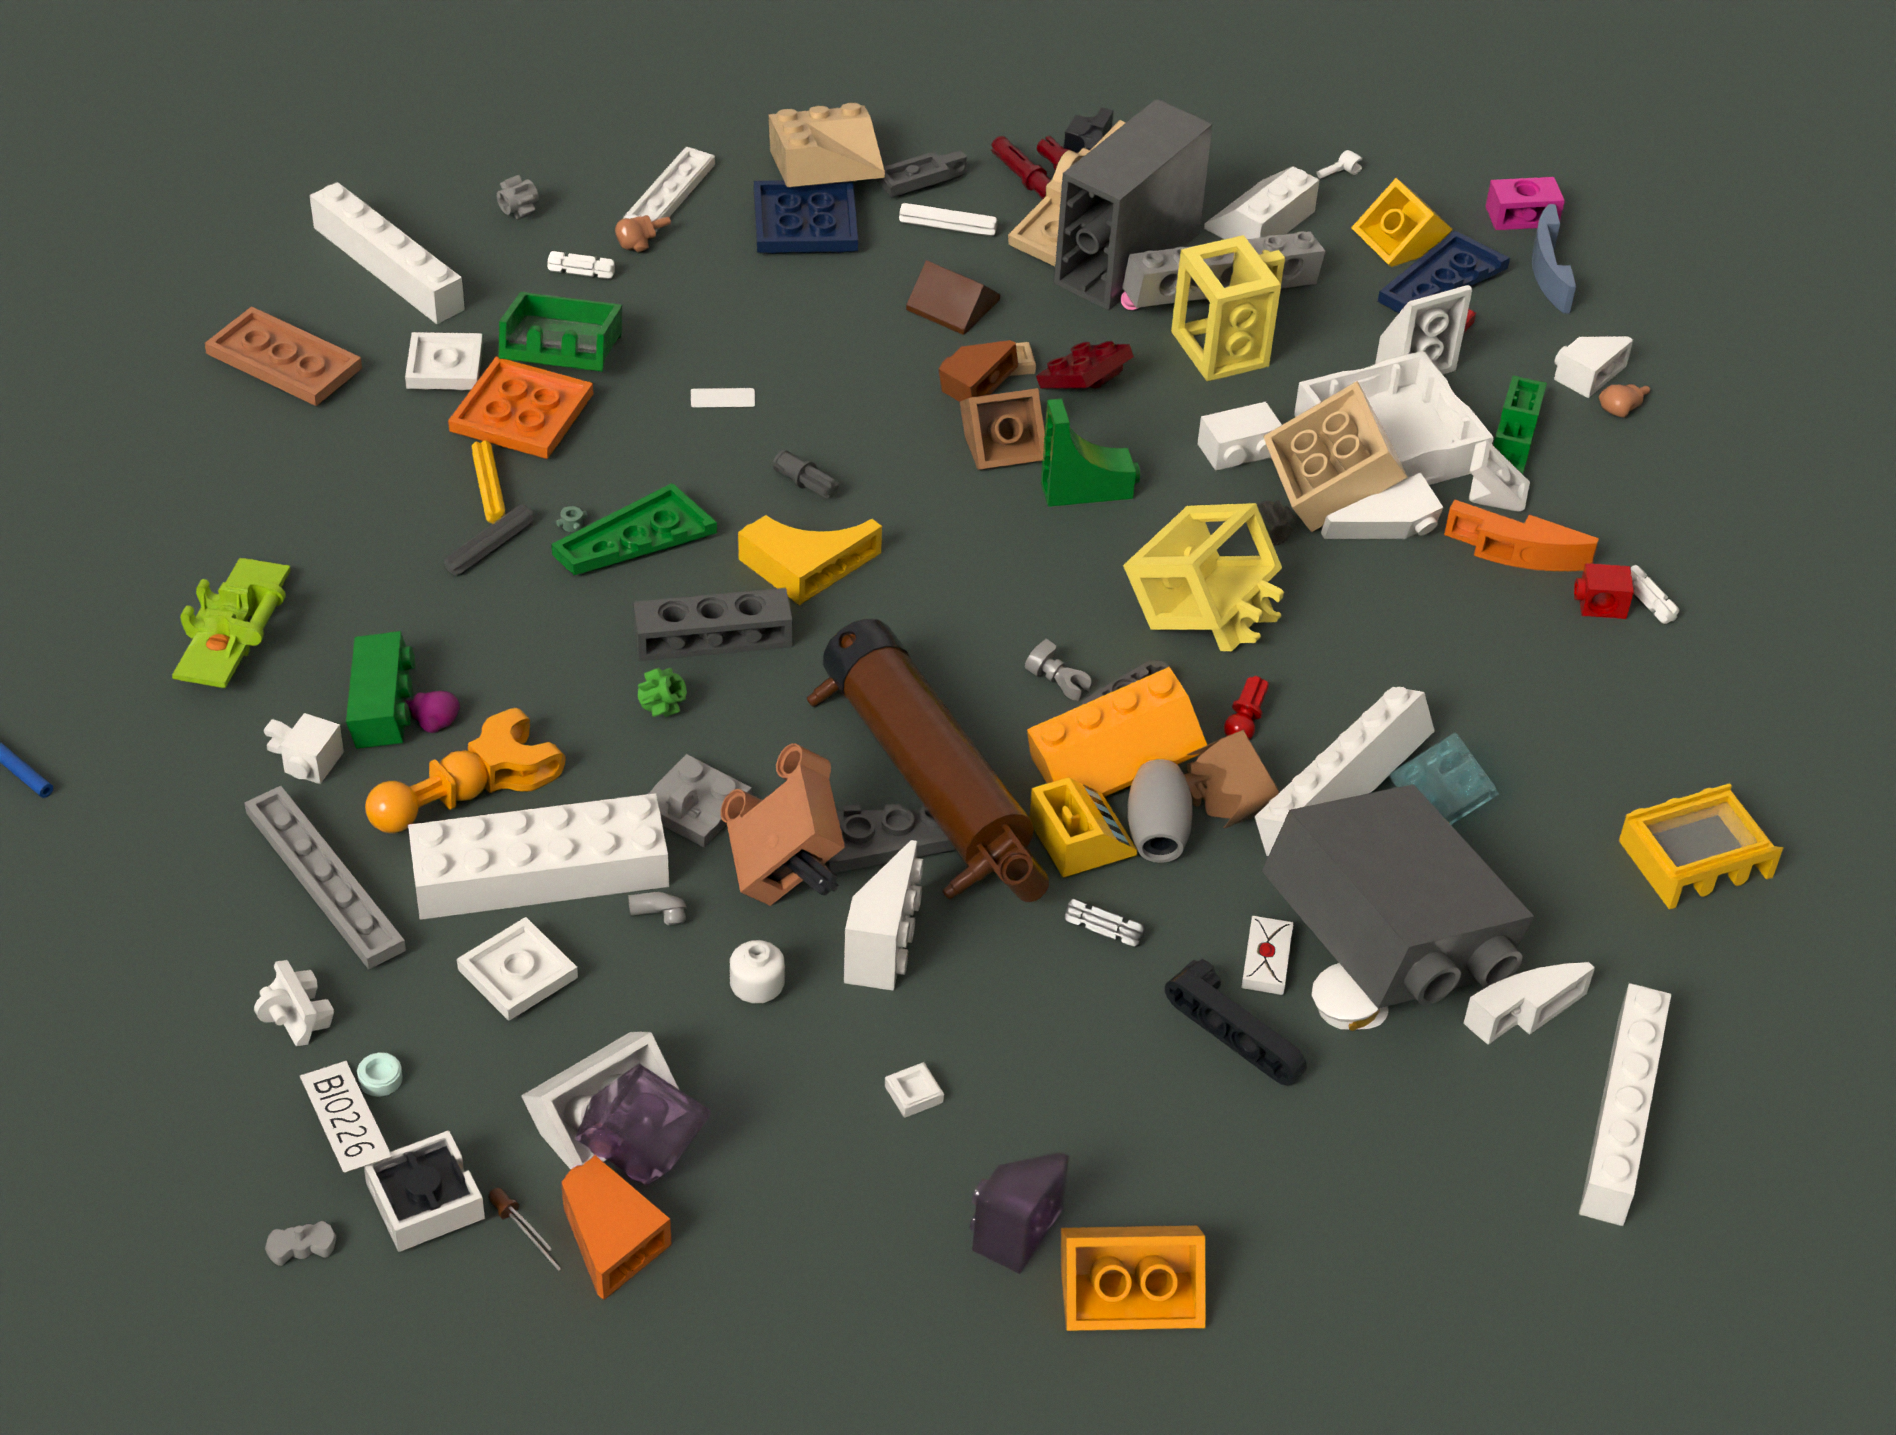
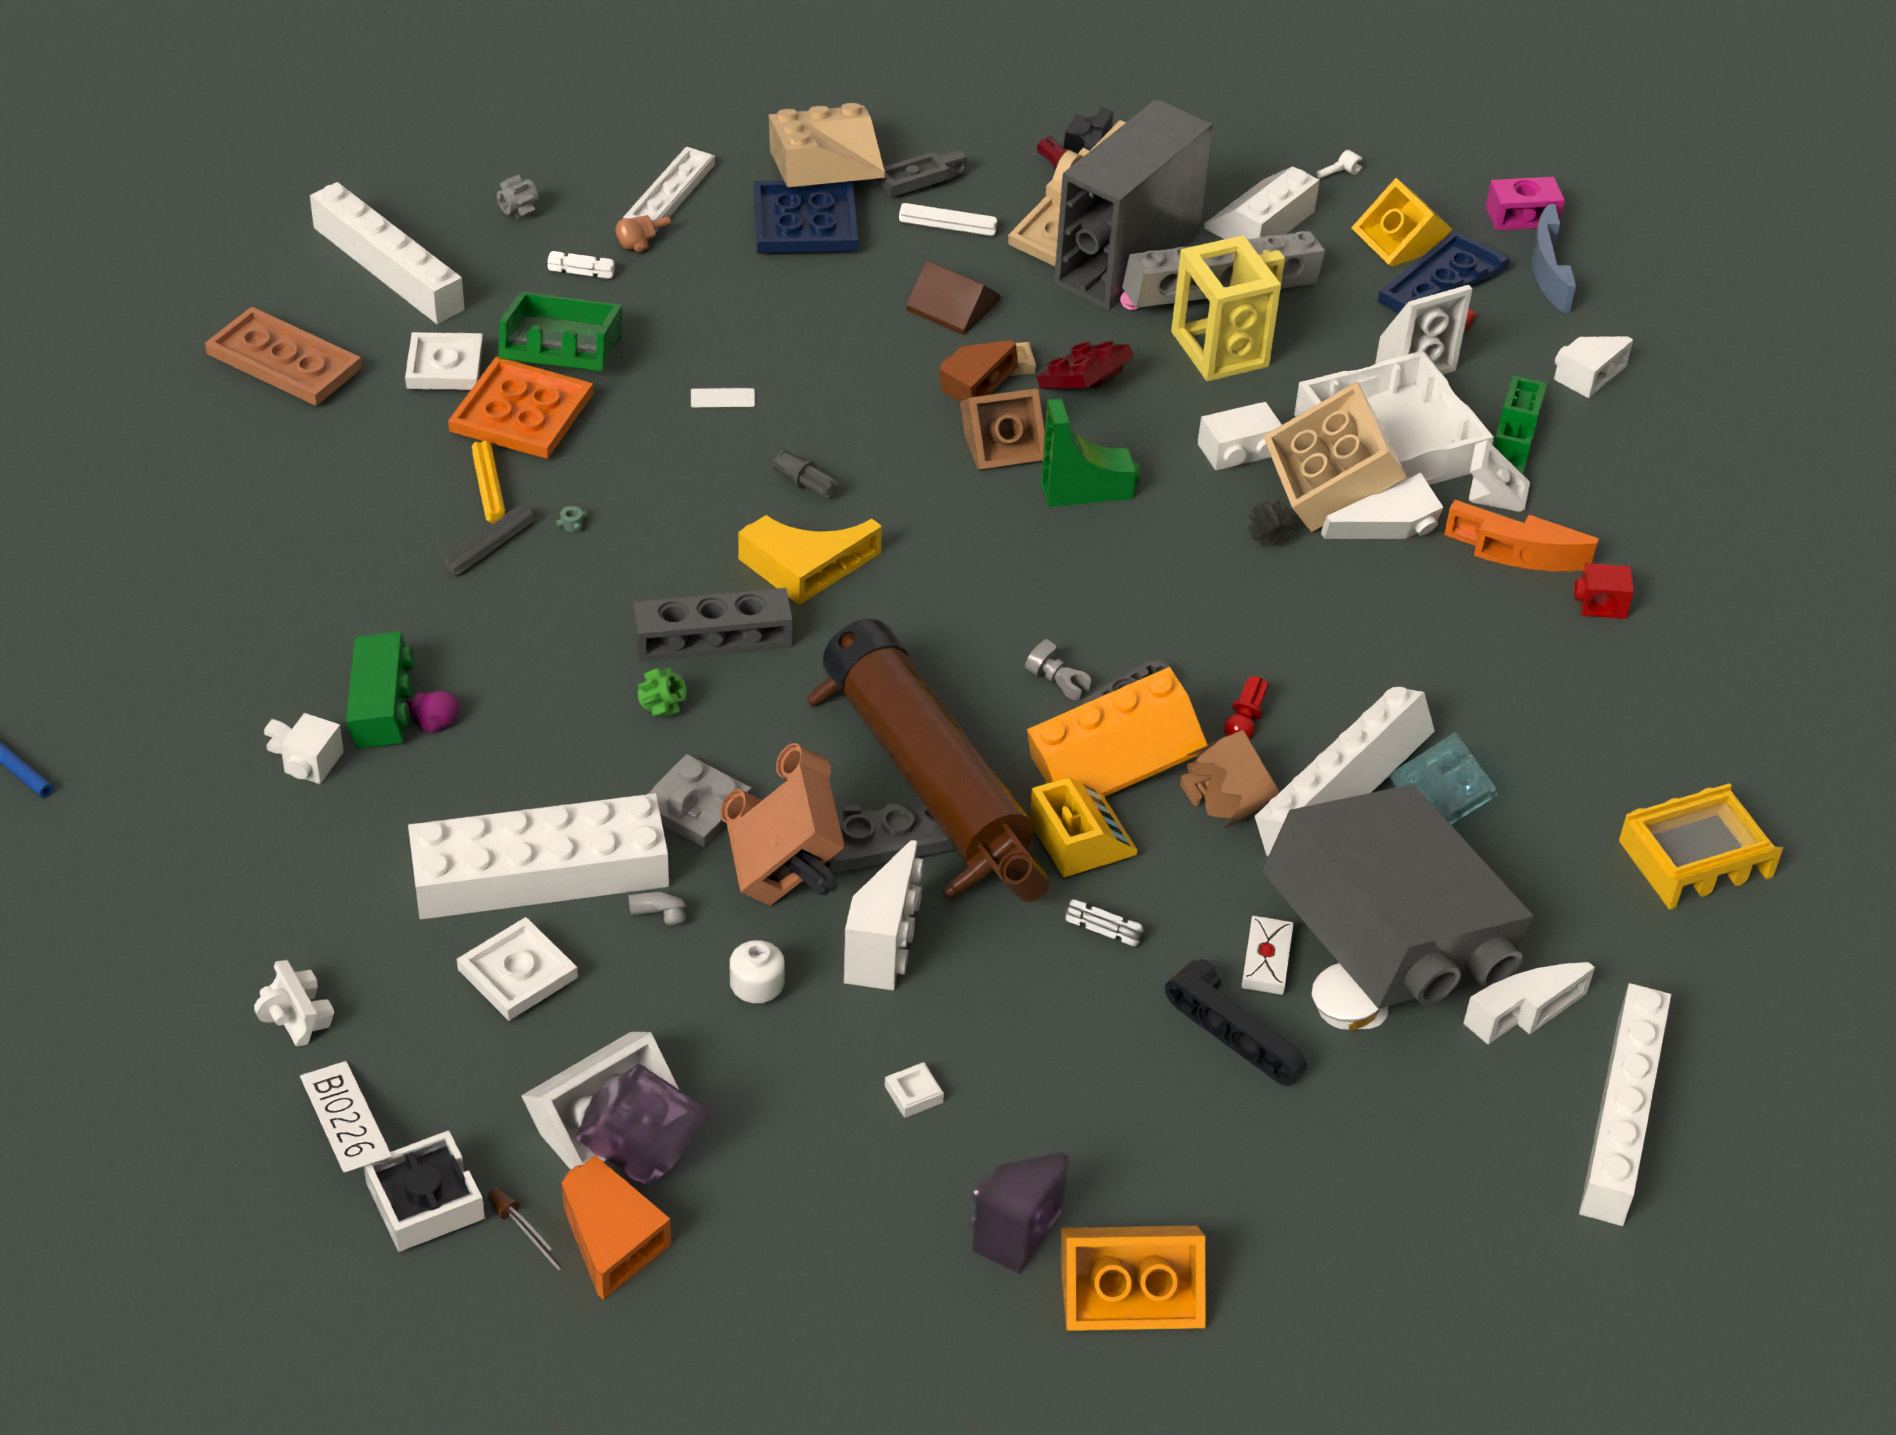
lime piece [172,558,291,688] -> none
light grey plate [244,786,406,970] -> none
light grey piece [265,1221,337,1266] -> none
light aqua tile [357,1052,403,1097] -> none
light orange piece [365,708,566,833] -> none
green wing [551,483,717,575] -> none
dark red pin [991,136,1051,199] -> none
light yellow piece [1123,503,1284,651] -> none
light grey piece [1128,759,1193,863] -> none
nougat piece [1599,384,1650,418] -> none
white axle [1631,565,1679,624] -> none

